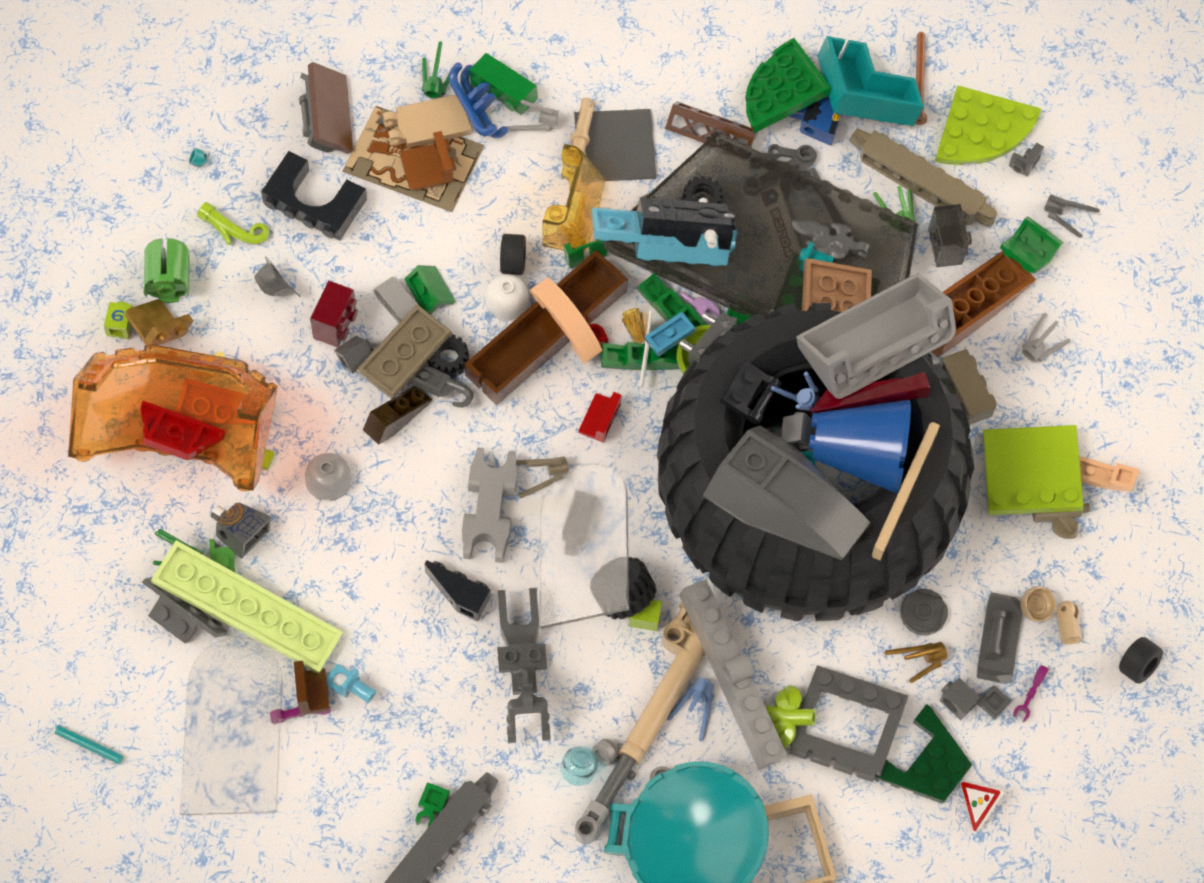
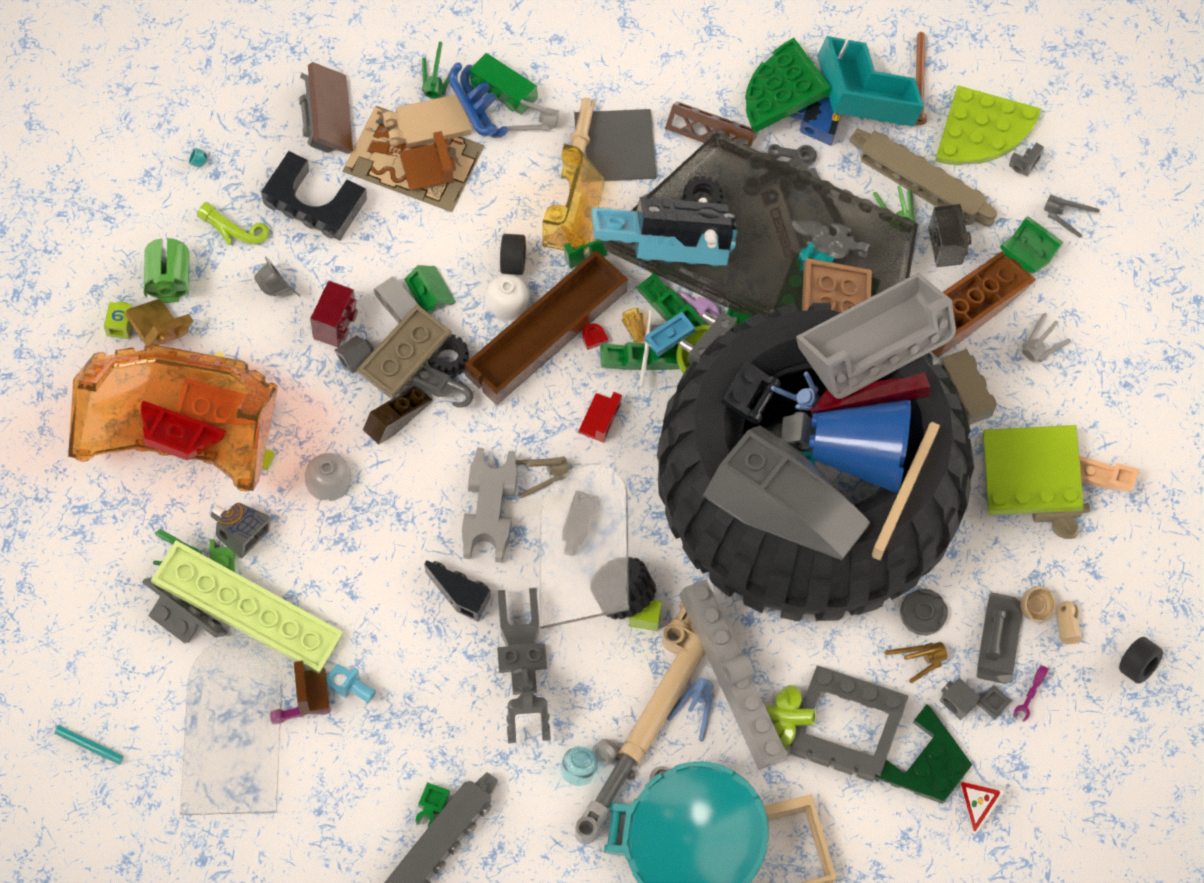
light nougat slope [529,277,603,364] -> none

